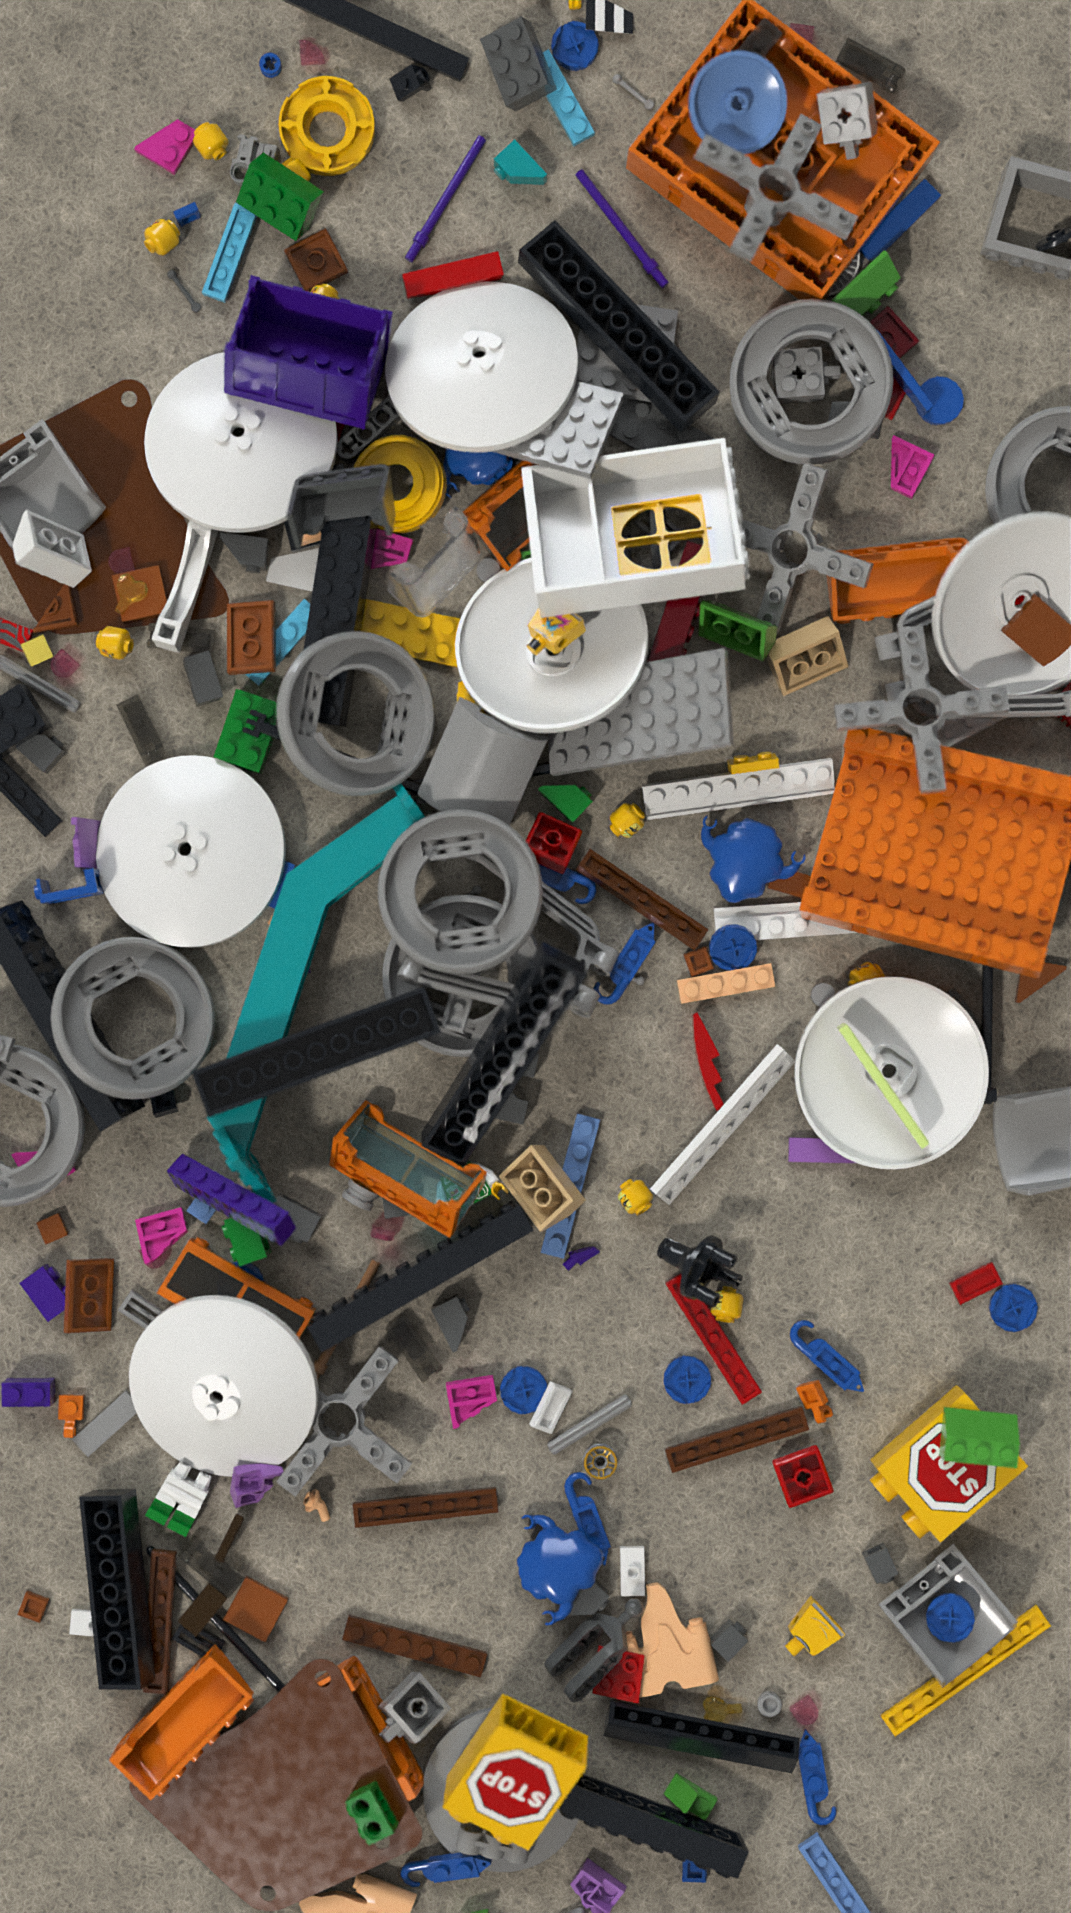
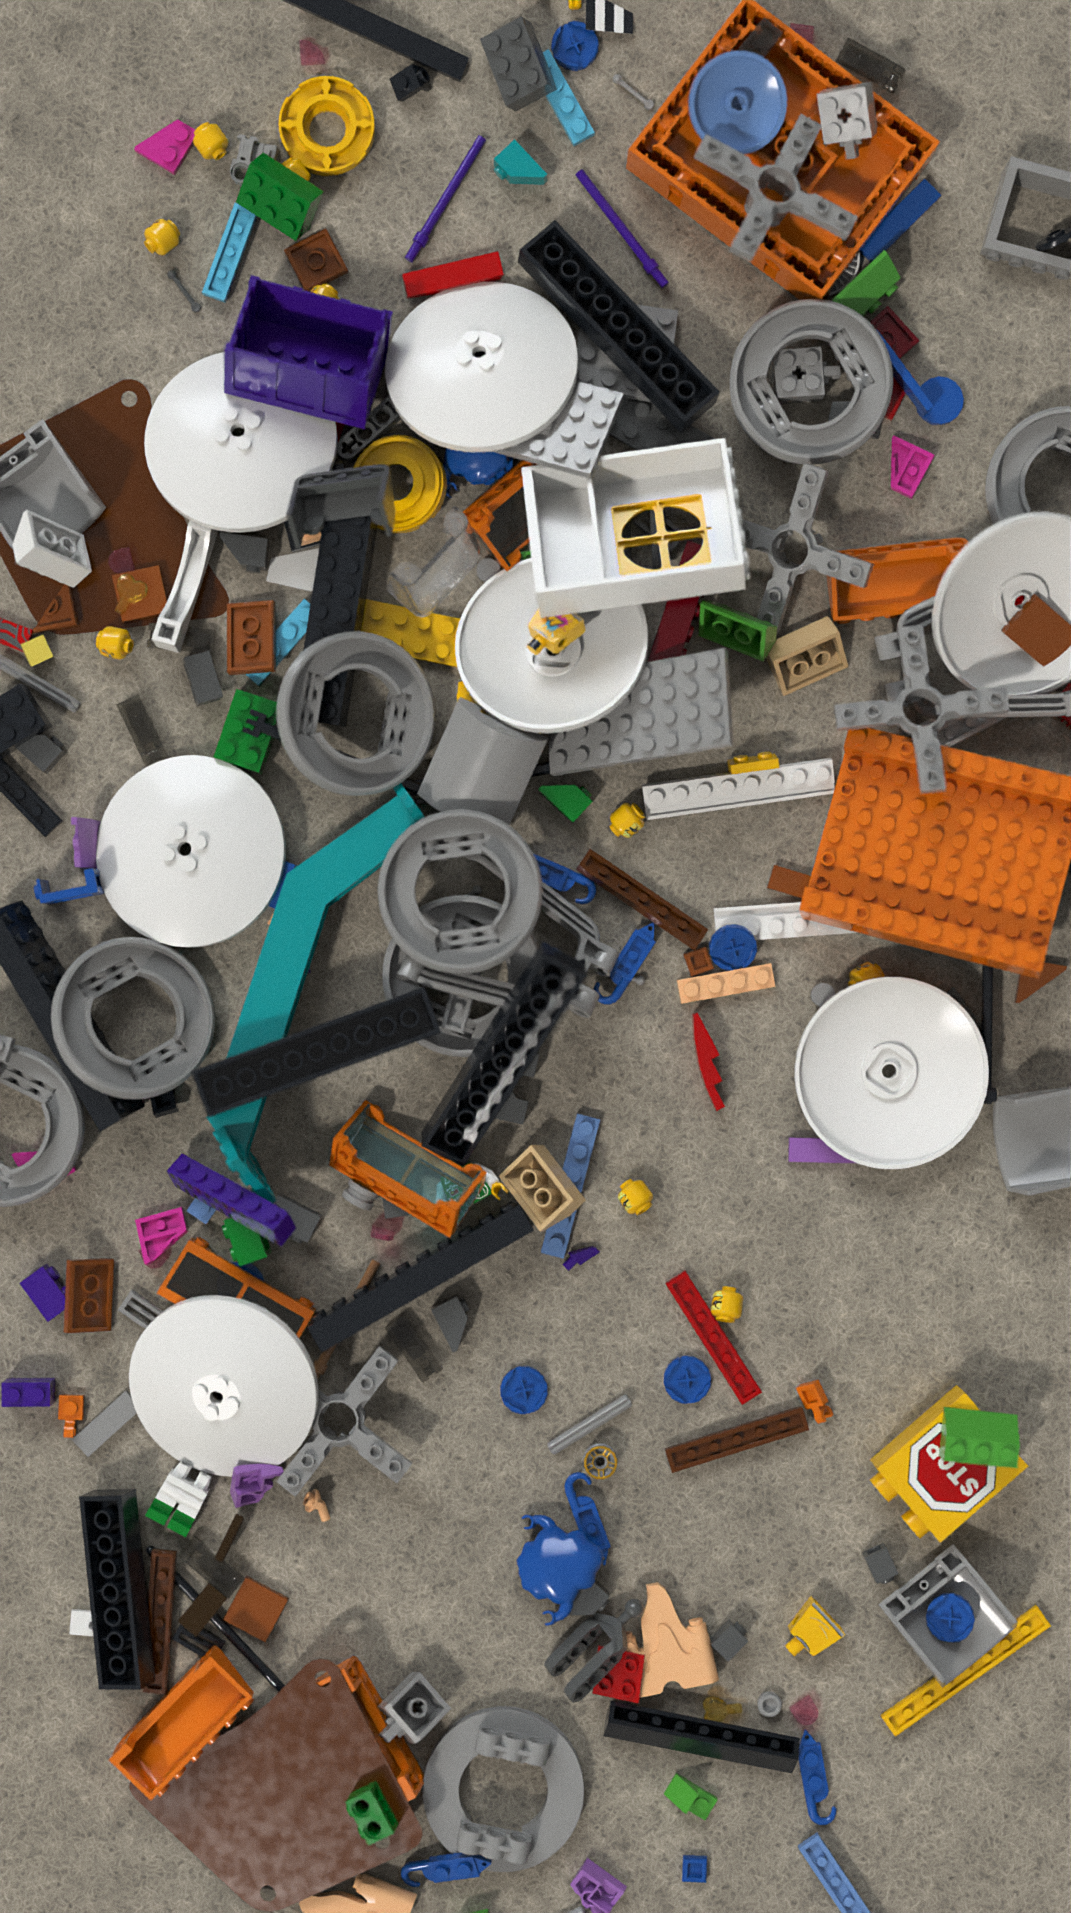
dark orange tile [17,1591,49,1623] -> none
dark orange tile [36,1212,69,1245] -> none
clear pink tile [50,648,81,678] -> none
blue tile [173,202,201,227] -> none
blue bush [259,53,282,78] -> none
reddish brown plate [342,1615,487,1677] -> none
reddish brown plate [353,1487,499,1528] -> none
dark pink wing [371,529,414,569] -> none
yellow brick [442,1693,588,1850] -> none
dark pink wing [446,1375,497,1429] -> none
red brick [526,812,583,874] -> none
white tile [530,1381,572,1434] -> none
black brick [558,1774,749,1879] -> none
white plate [620,1546,645,1596] -> none
white plate [650,1044,795,1205] -> none
black piece [657,1235,743,1308] -> none
blue piece [701,815,806,903] -> none
red brick [772,1445,834,1508] -> none
blue plate [790,1320,864,1392] -> none
yellowish green tile [836,1023,929,1149] -> none
red tile [949,1262,1003,1305] -> none
blue tile [989,1284,1038,1332] -> none

